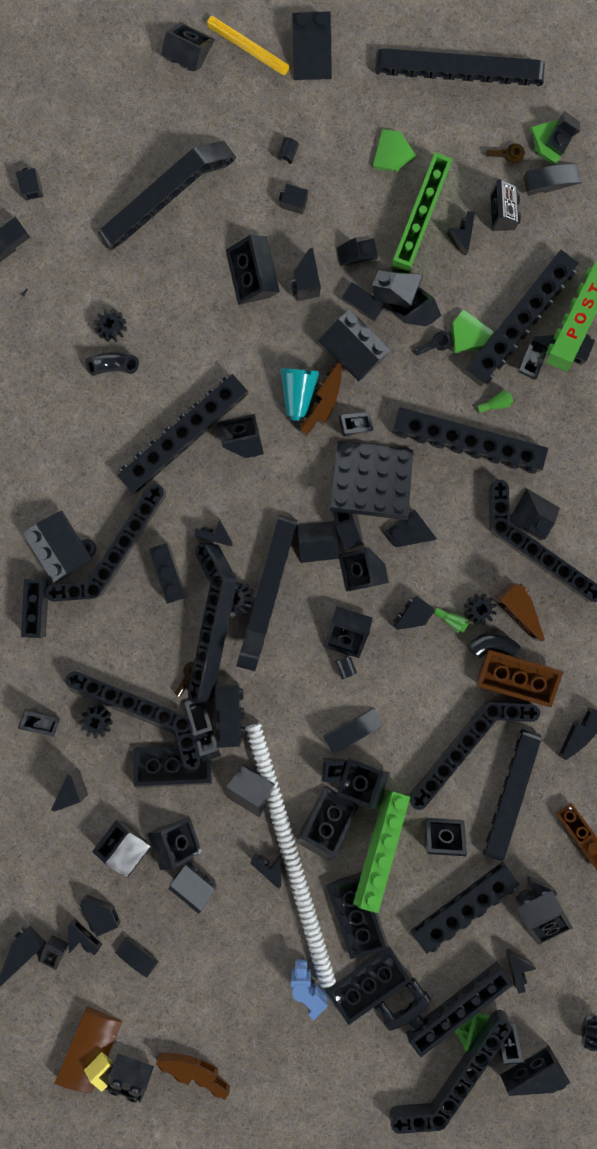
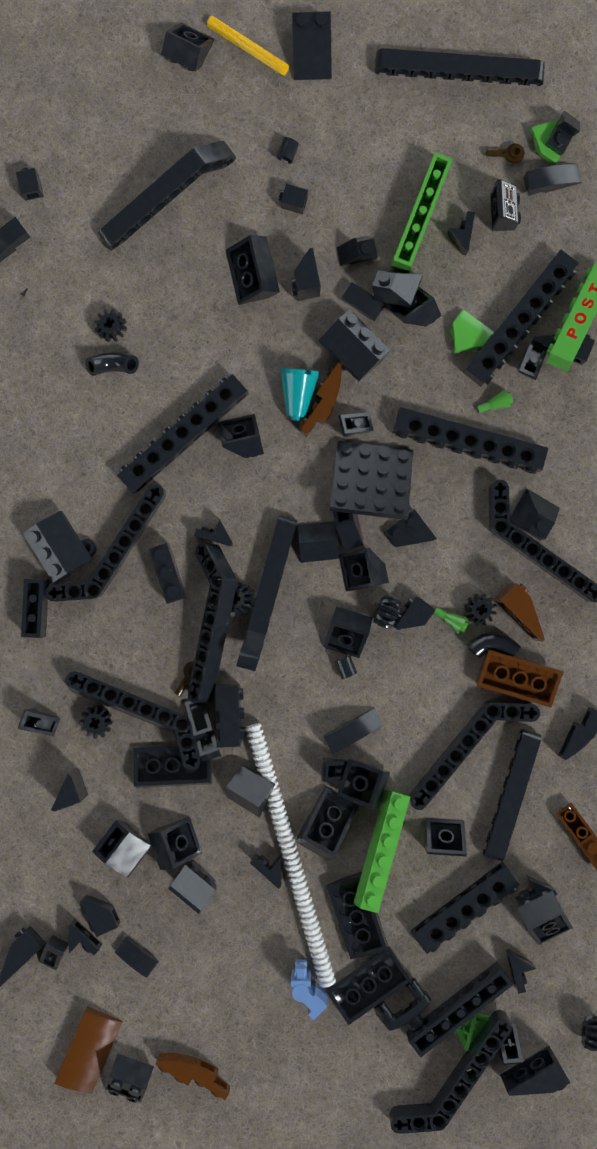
light yellow panel [84,1052,113,1092] -> none
bright green slope [373,129,417,172] -> none
black plate [414,331,452,356] -> none
none -> black gear [373,595,401,629]

